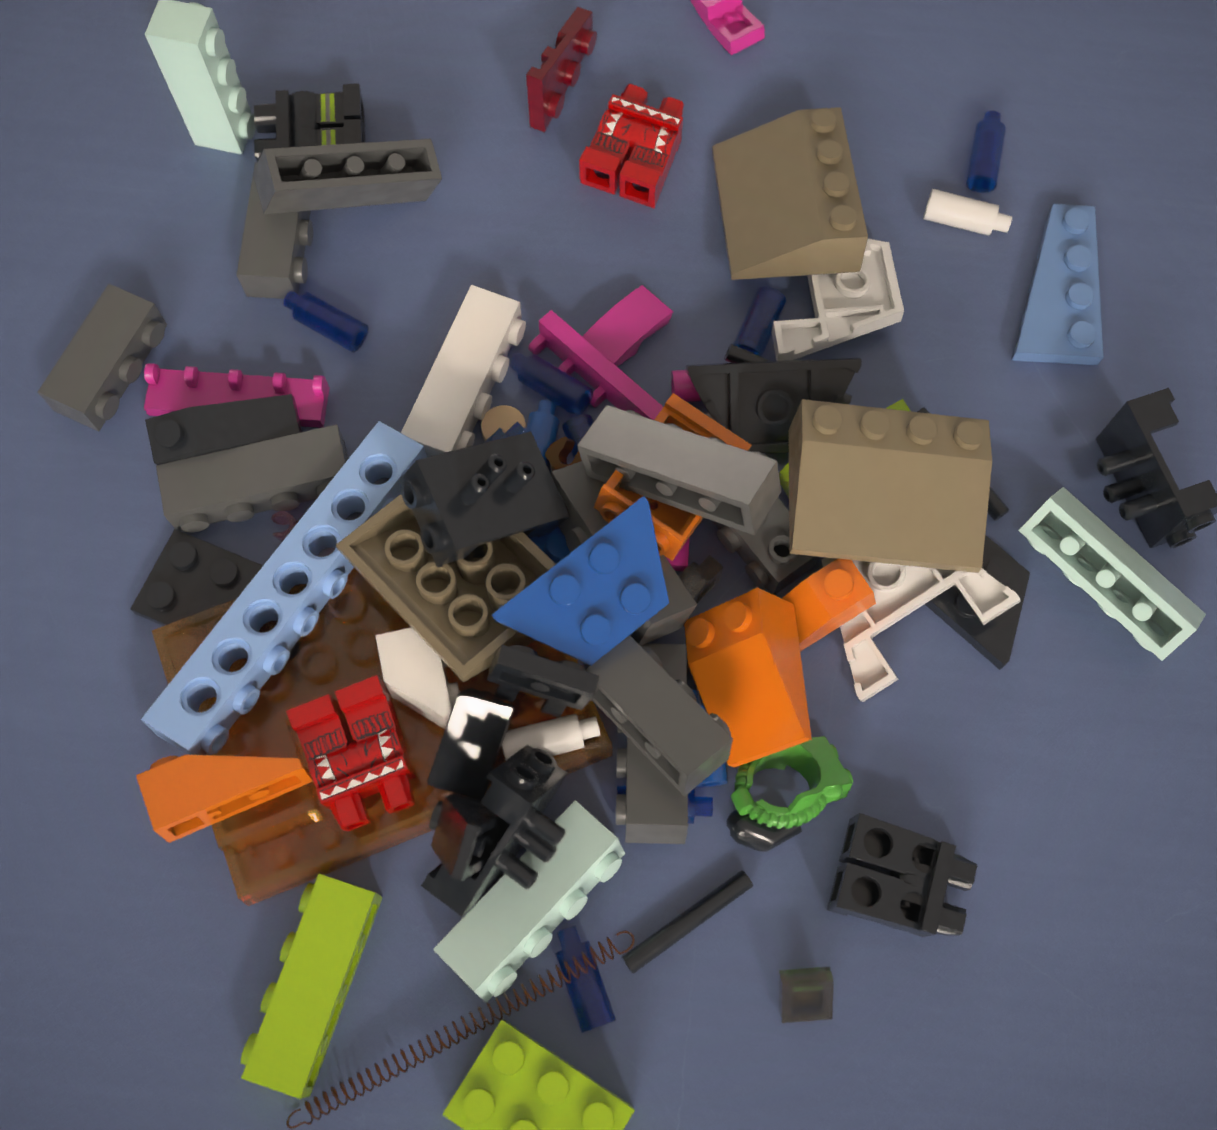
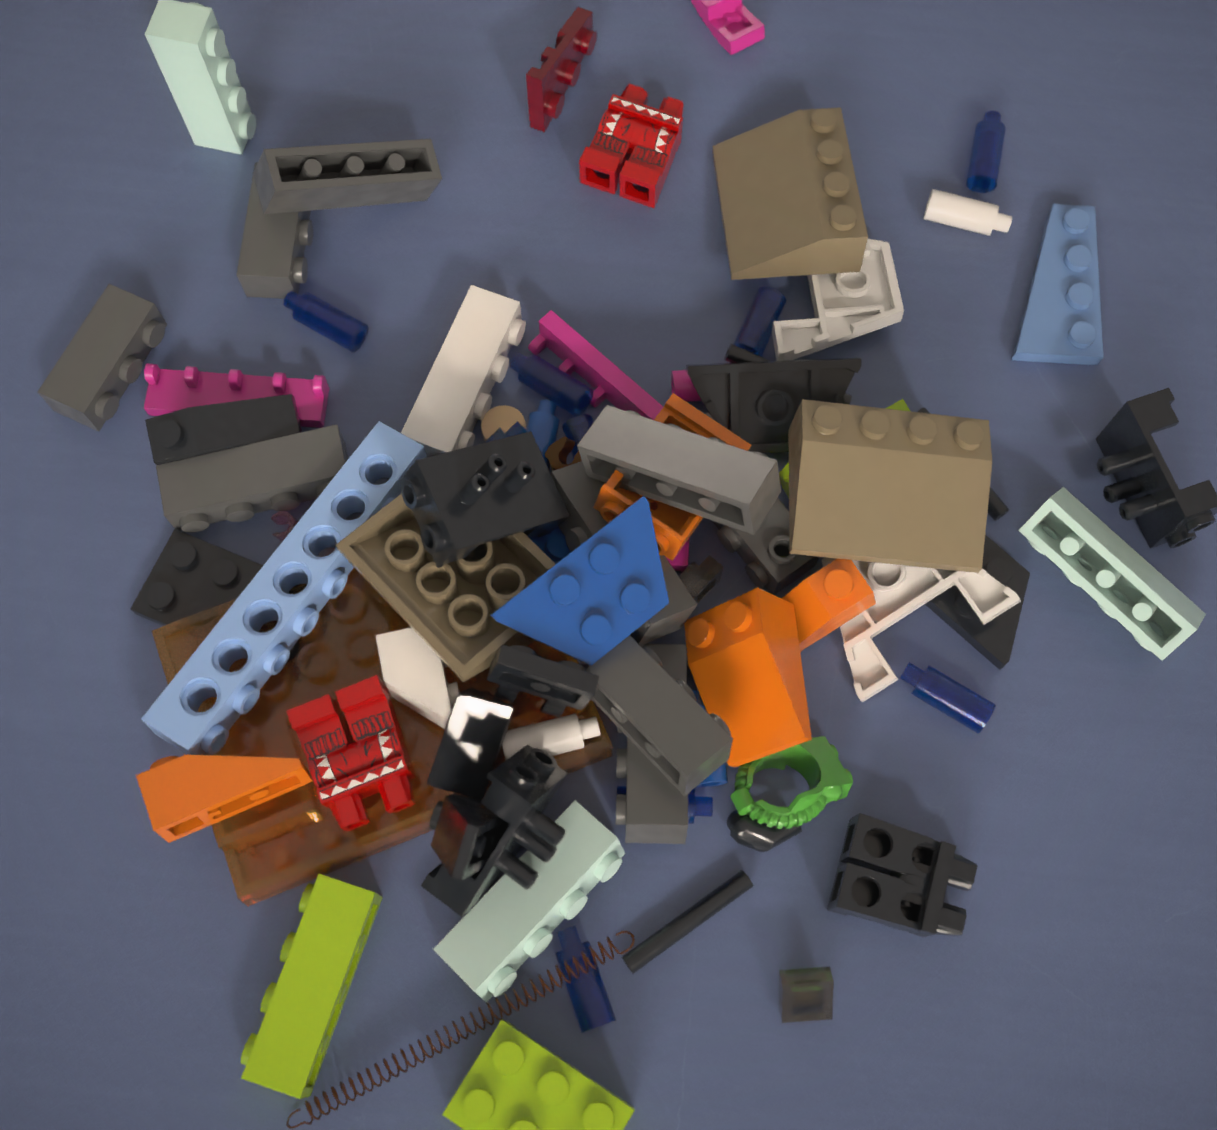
black hips [254,83,366,162] -> none
dark pink slope [582,285,674,367] -> none
none -> clear blue cylinder [900,662,996,734]

